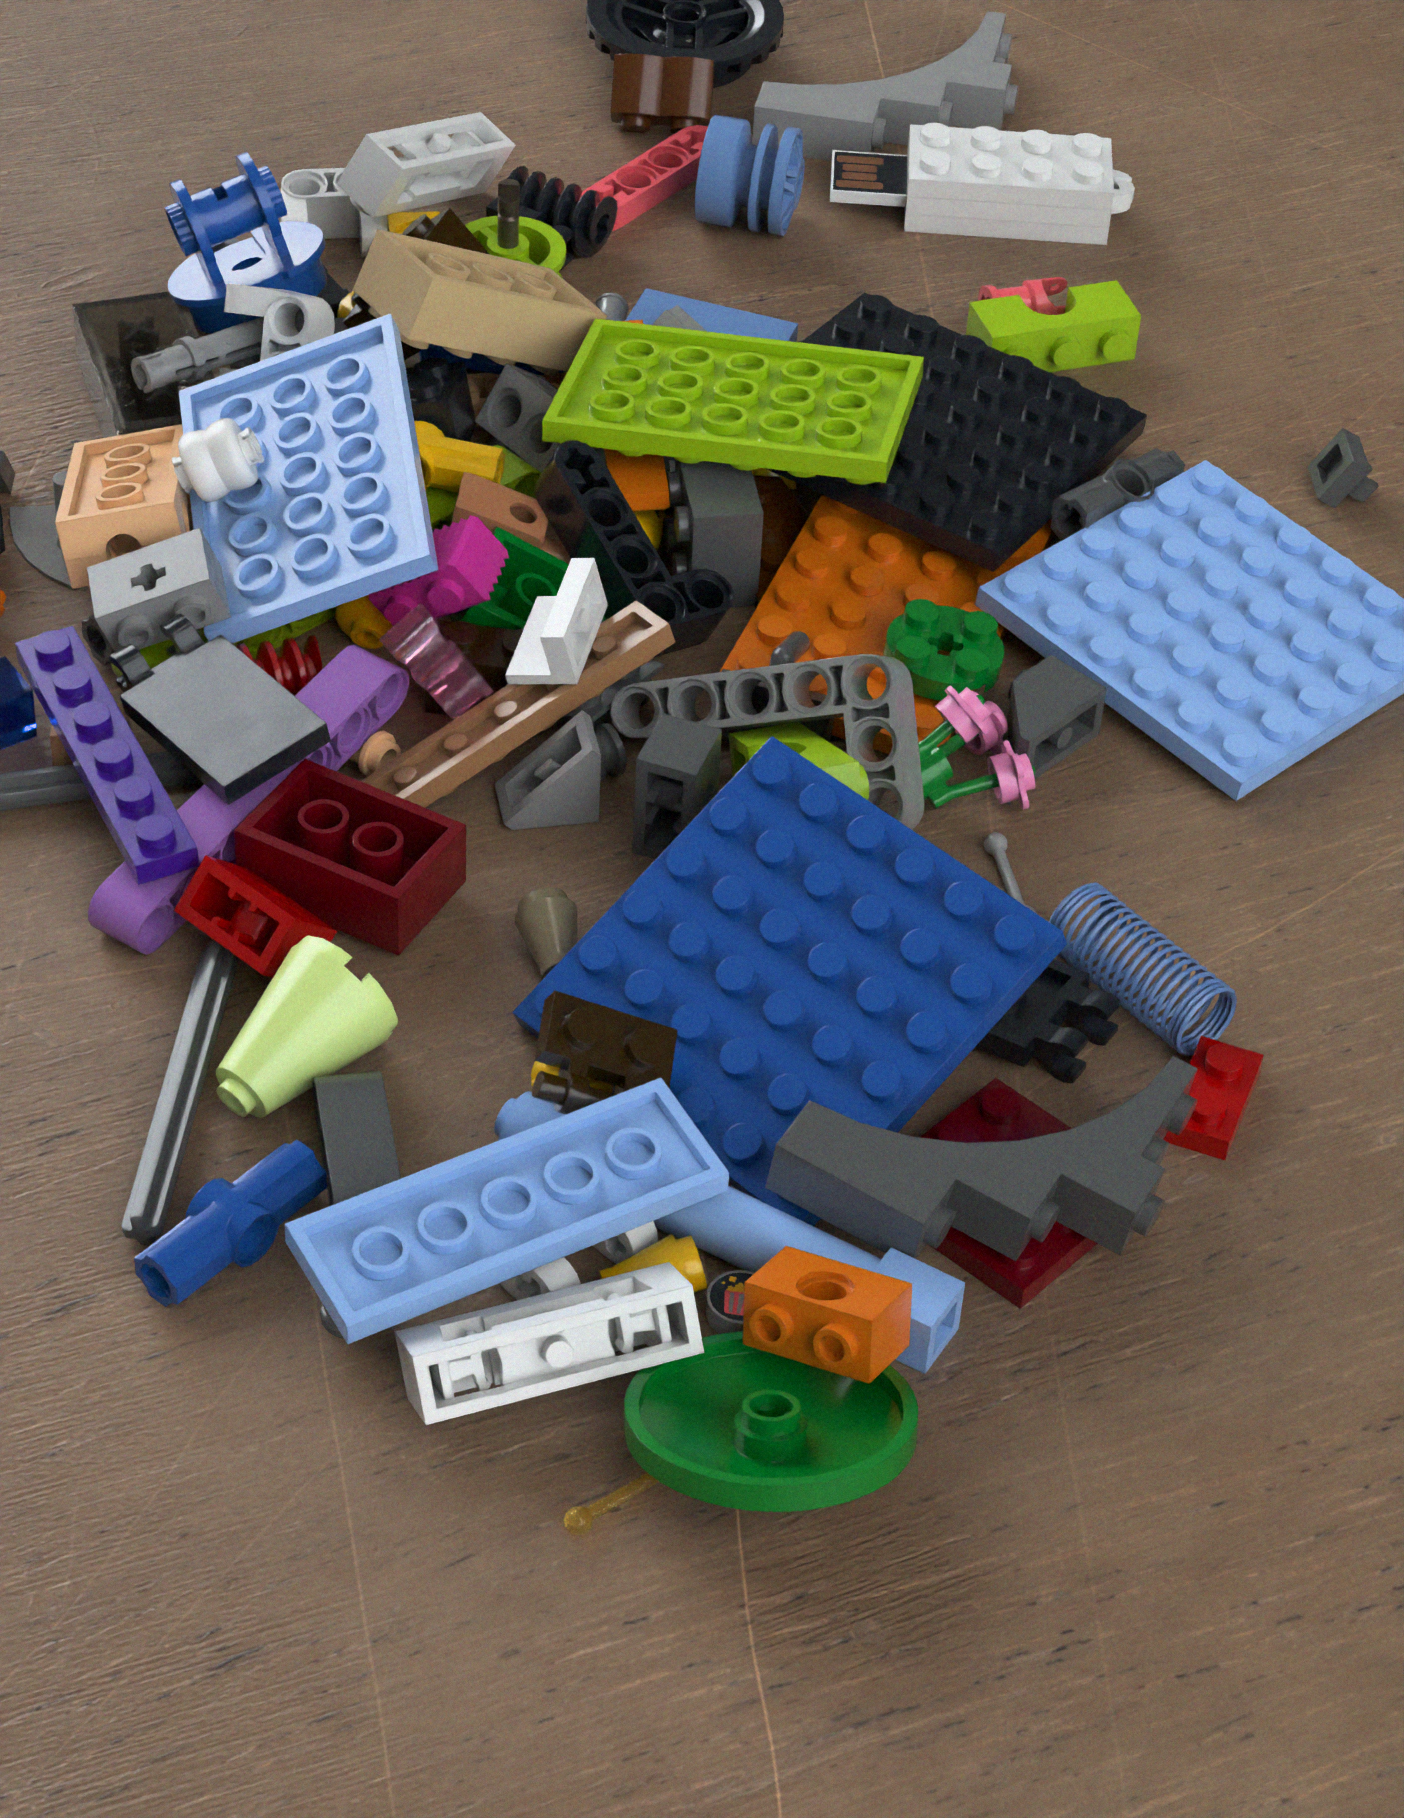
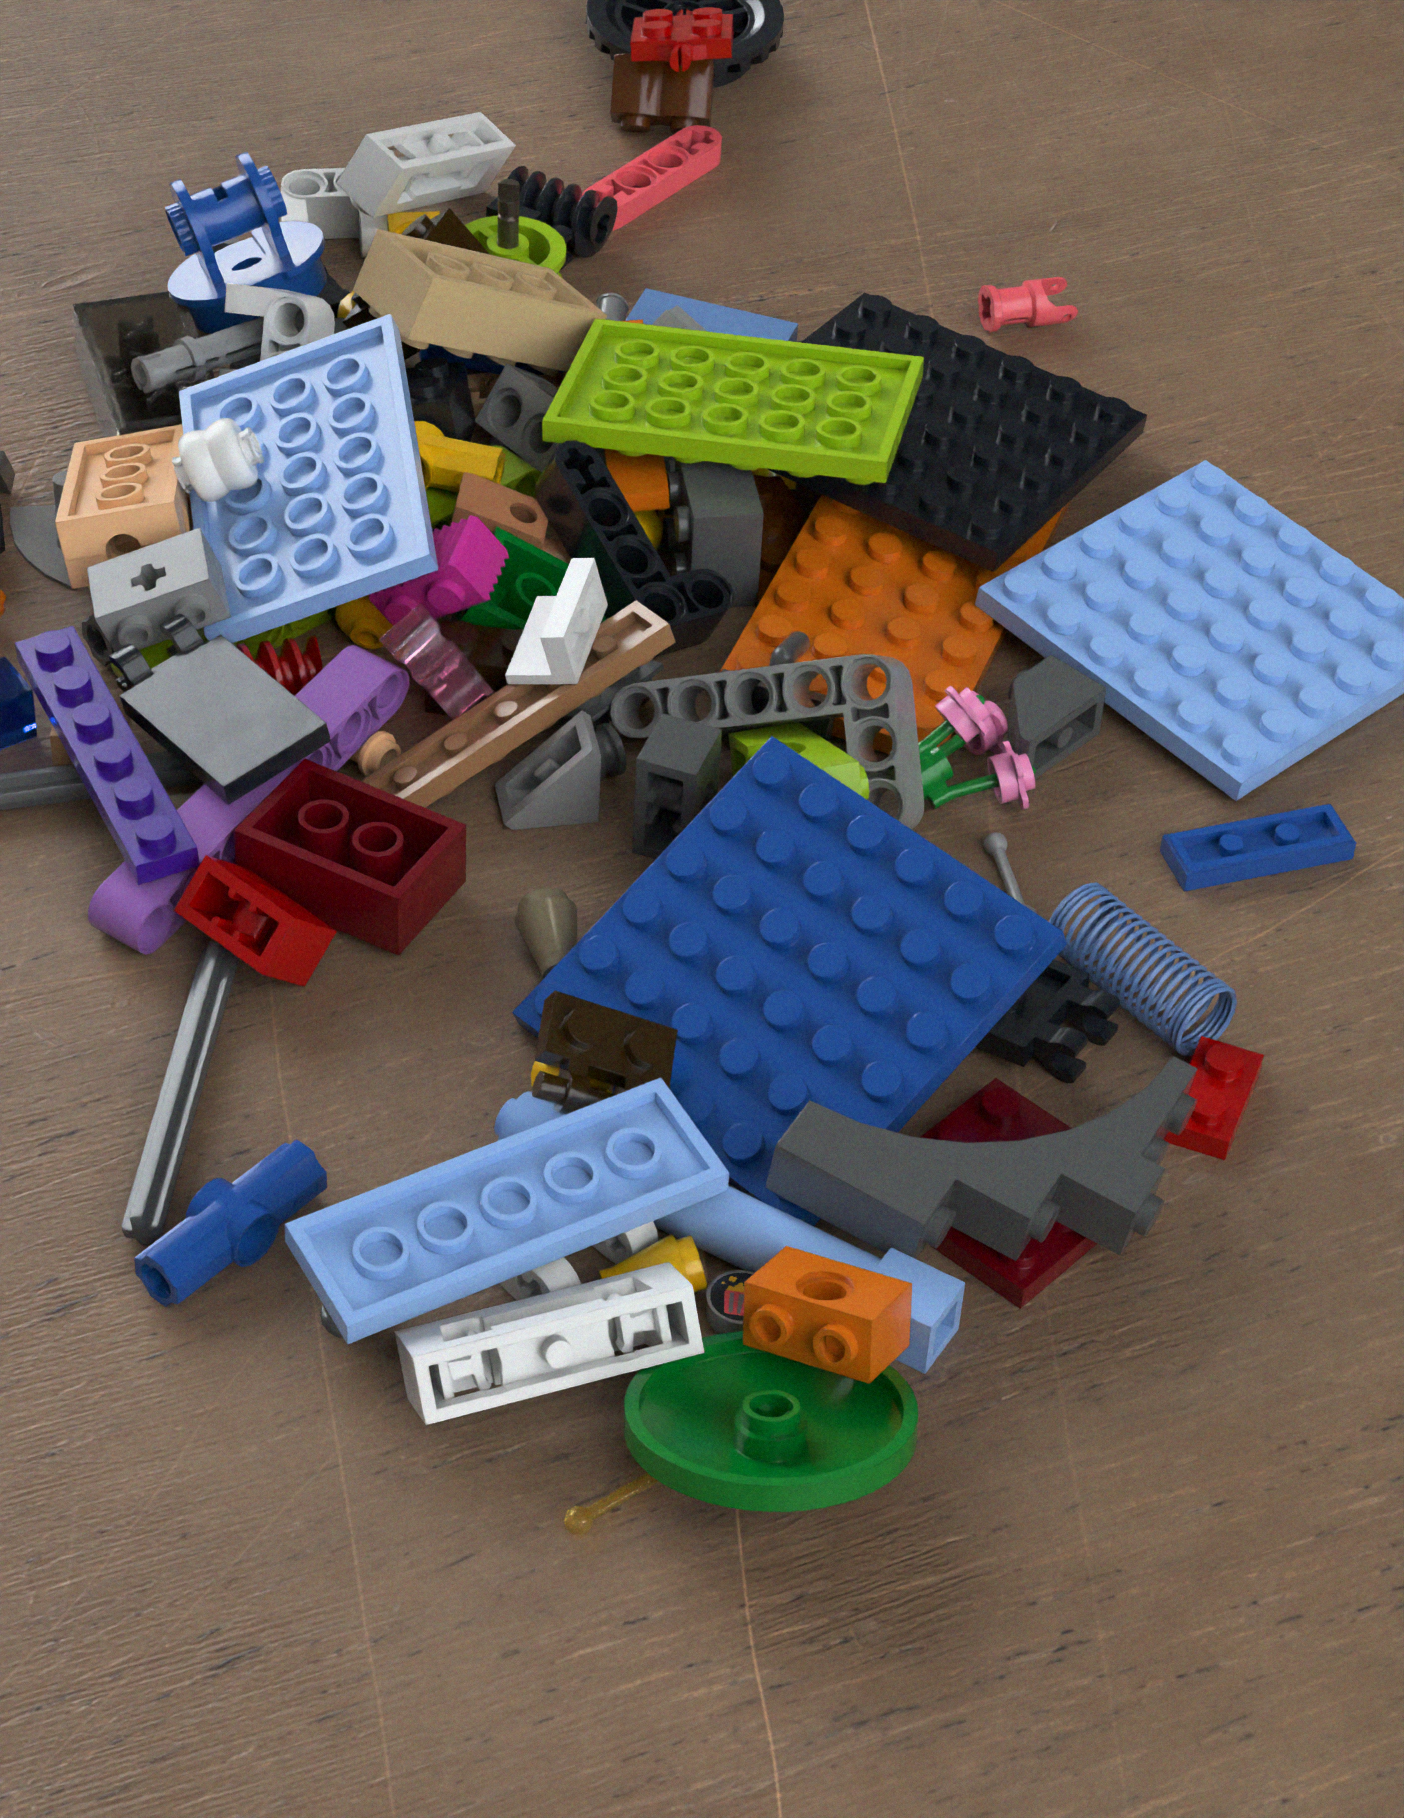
yellowish green cone [215,935,398,1118] -> none
dark grey beam [313,1070,401,1206] -> none
medium blue wheel [695,115,805,237] -> none
light grey arch [752,11,1018,161] -> none
white piece [830,123,1135,245] -> none
green plate [883,599,1004,701] -> none
lime arch [966,280,1141,372] -> none
dark grey piece [1050,448,1185,541] -> none
dark grey tile [1307,428,1379,508] -> none
none -> red plate [630,7,734,72]
none -> blue tile [1160,804,1356,892]

